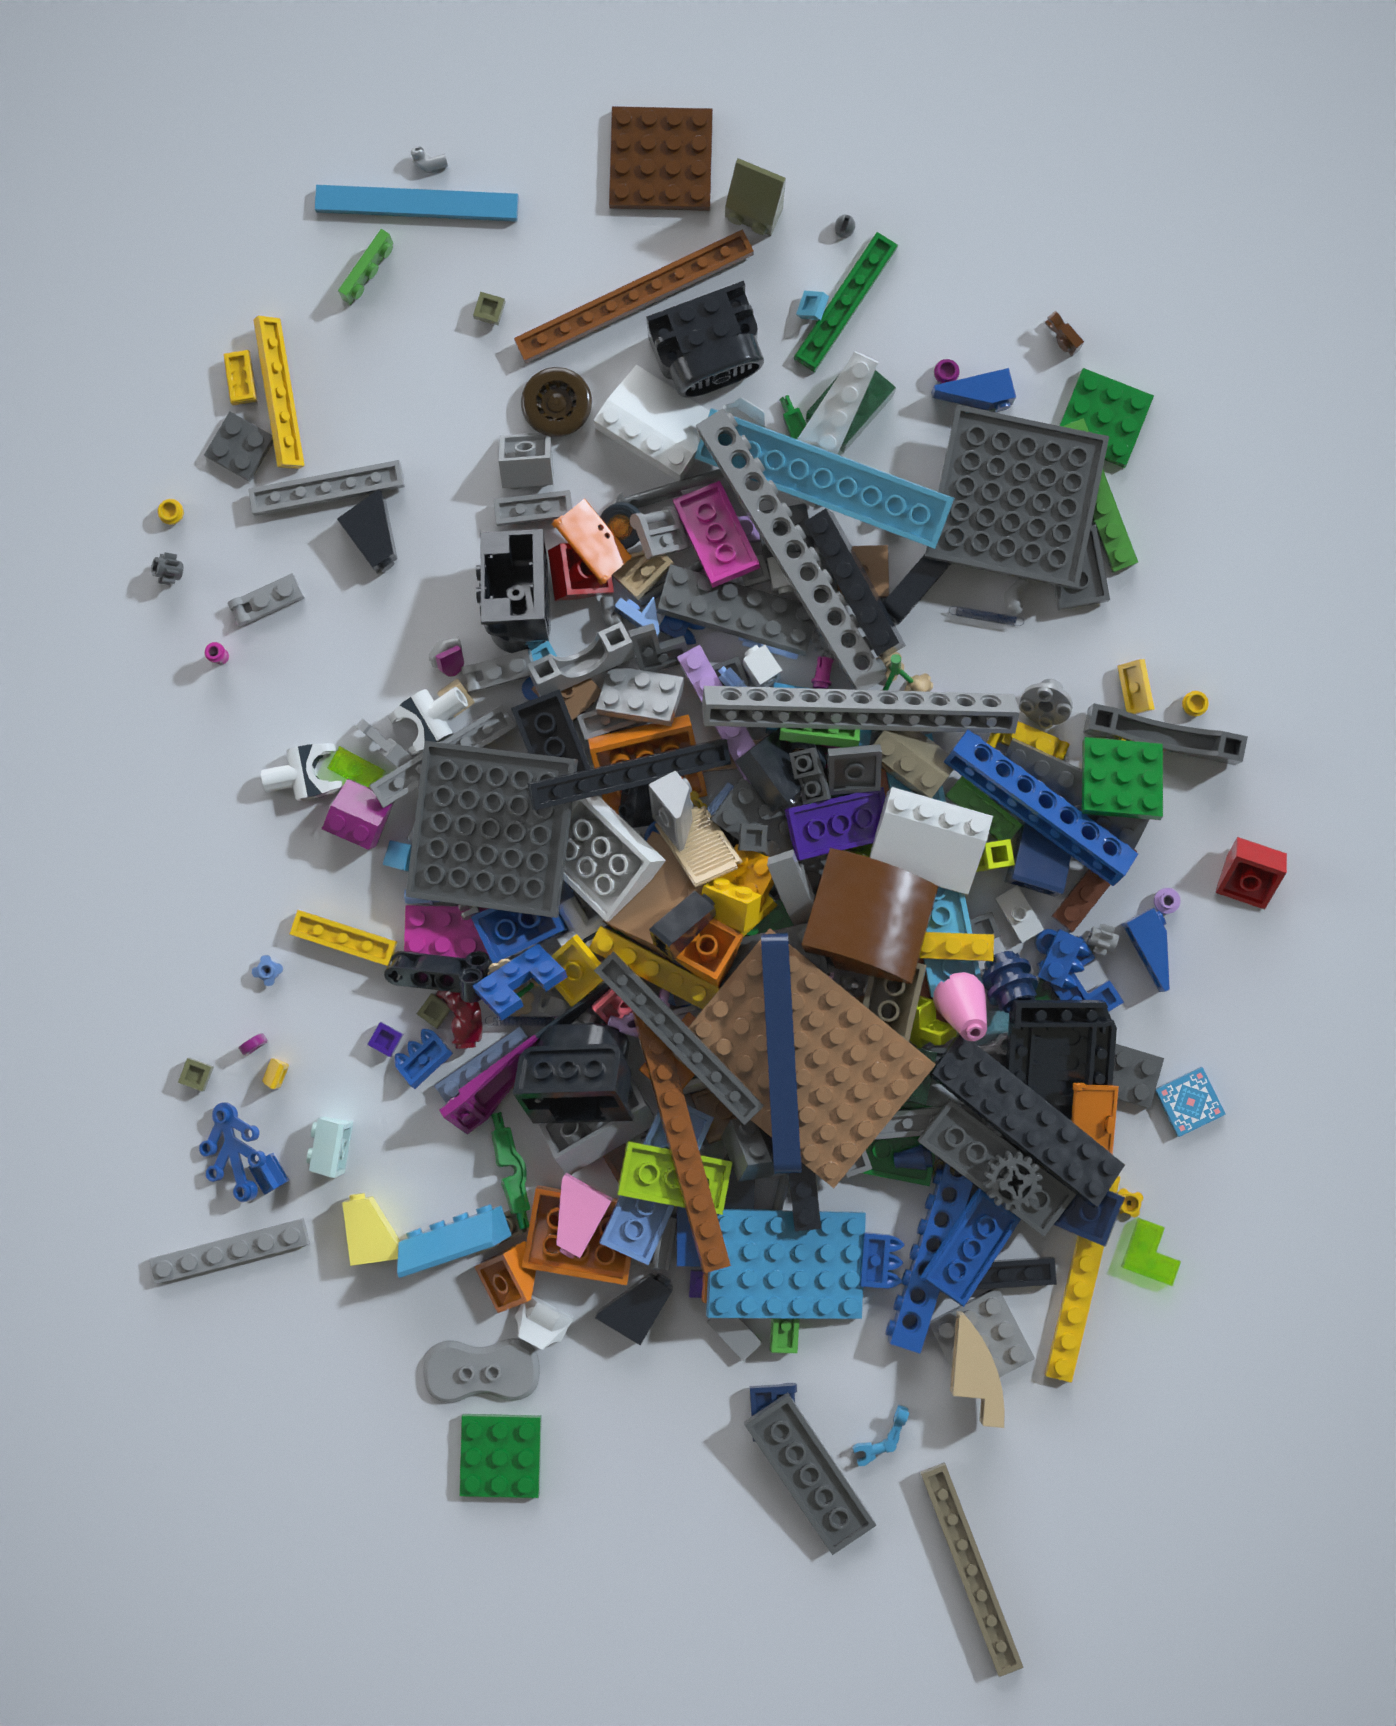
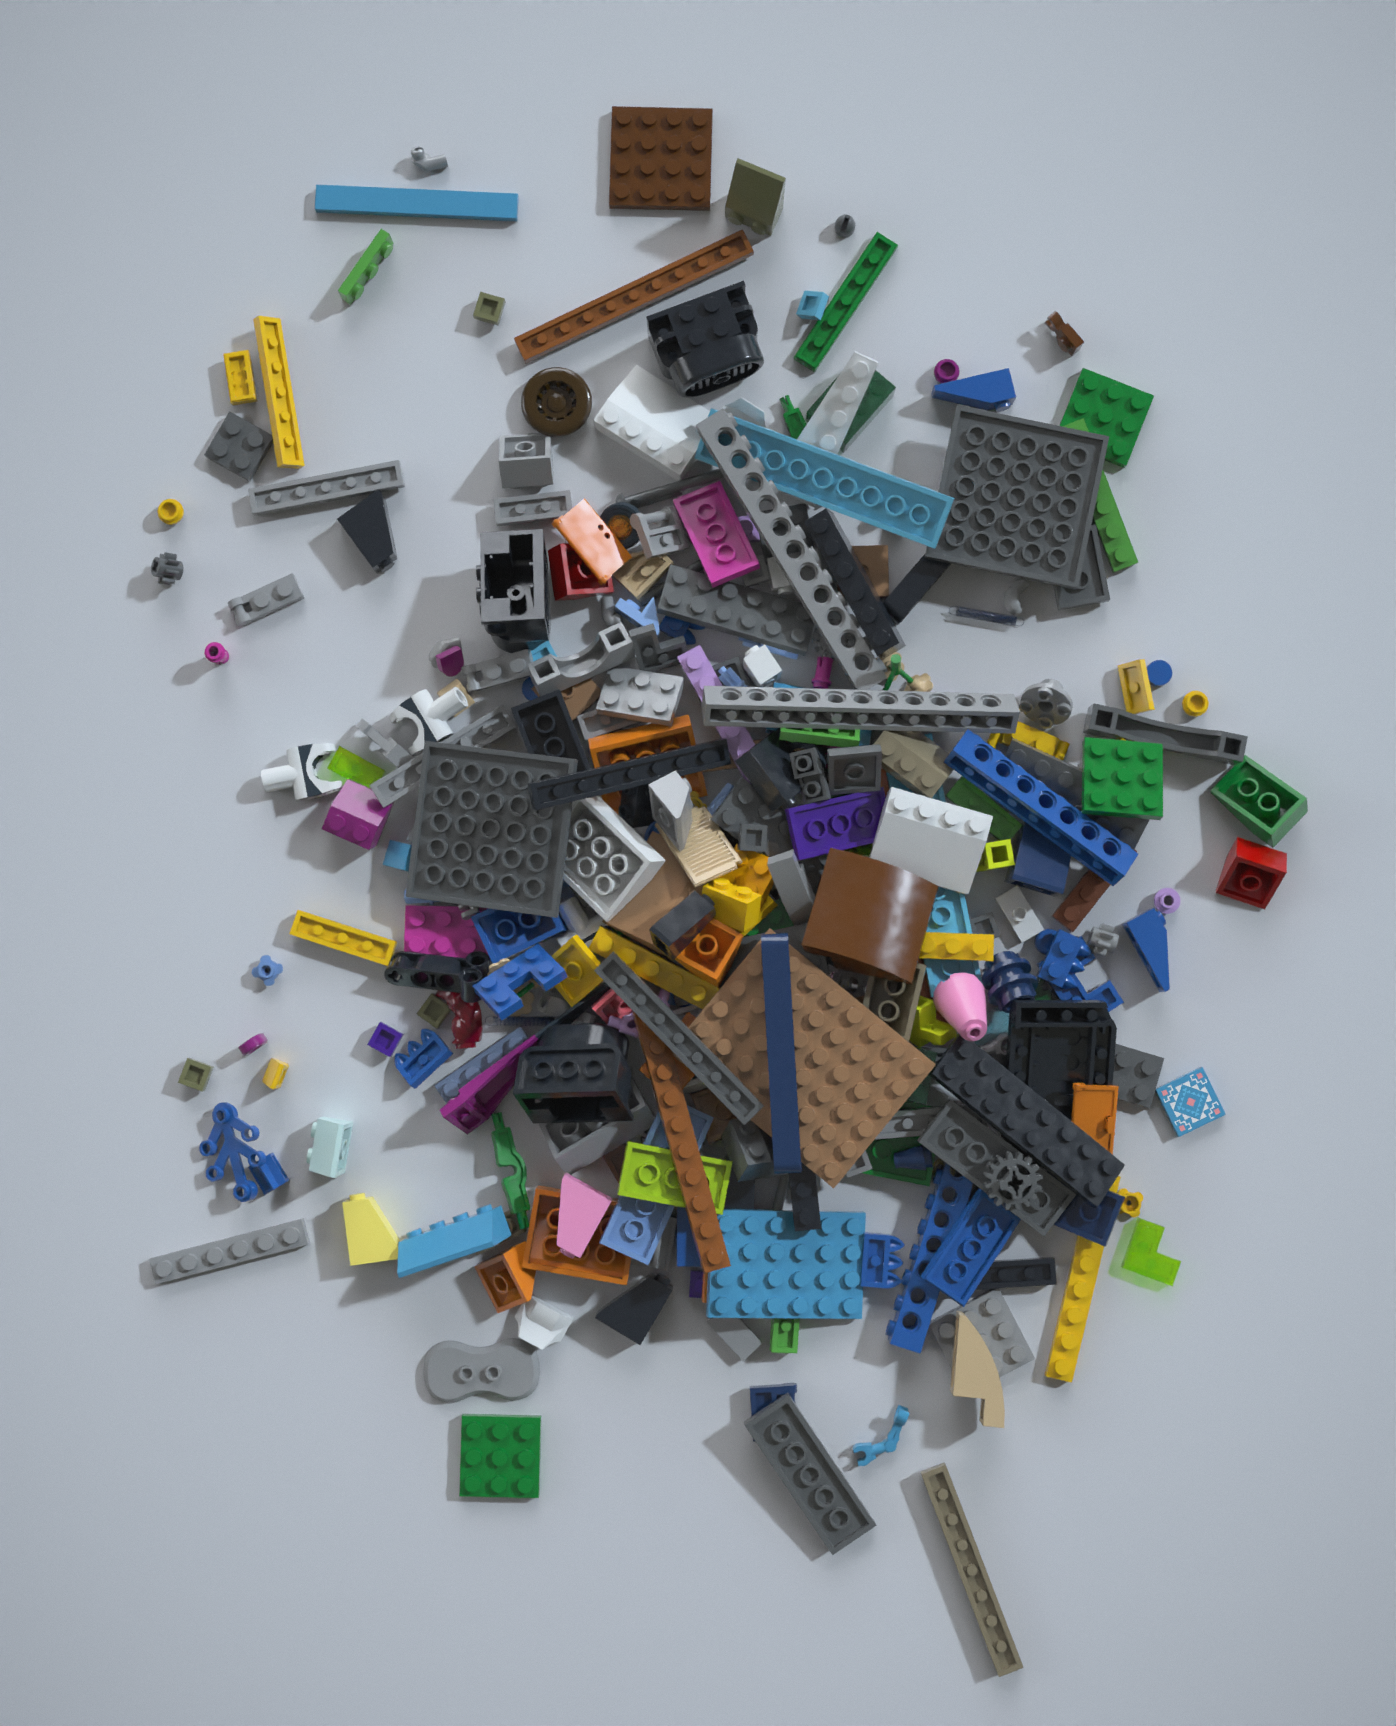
none -> blue tile [1146,660,1172,687]
none -> green slope [1210,755,1308,848]

